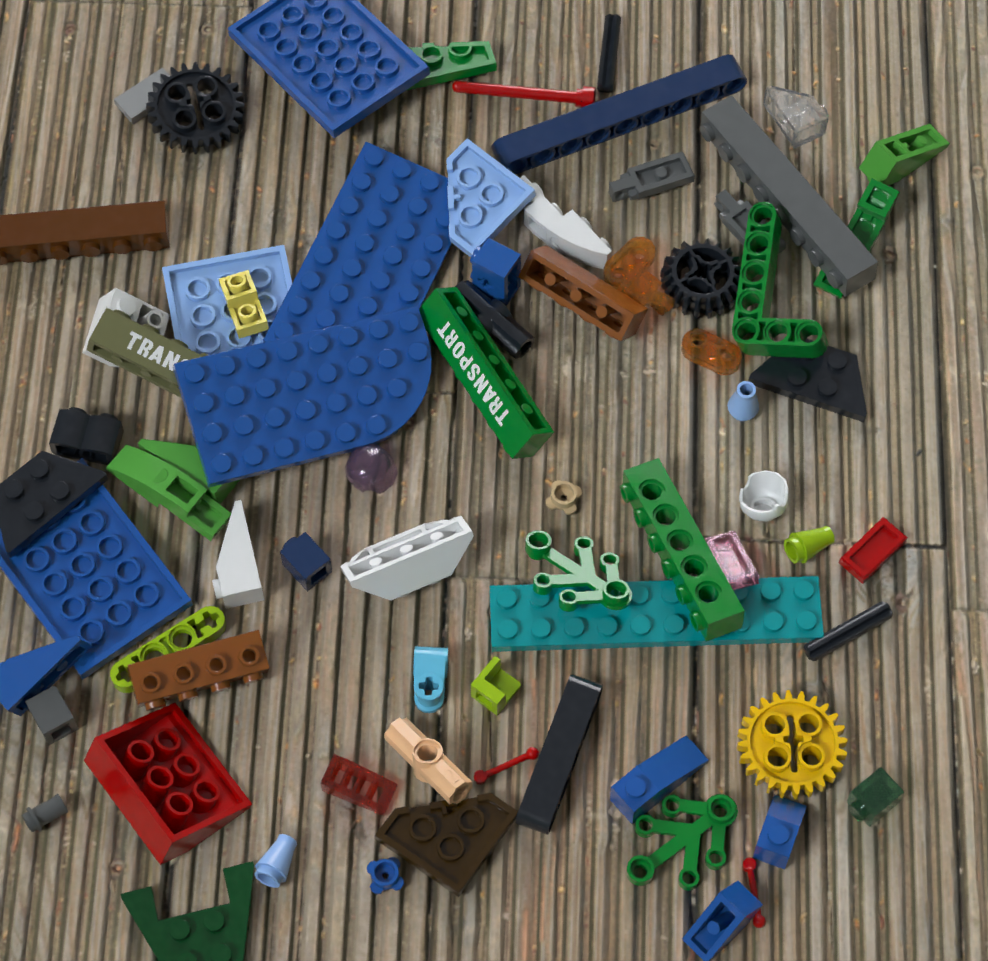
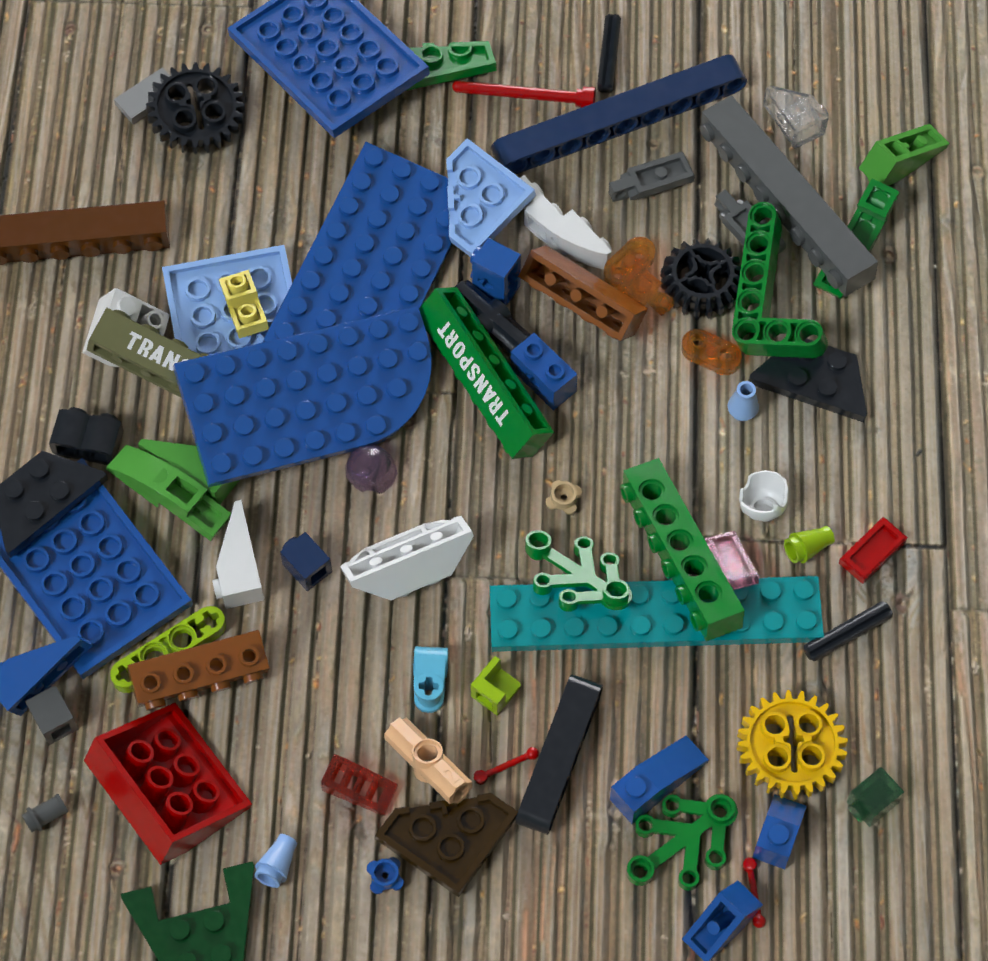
none -> blue brick [511,333,578,411]

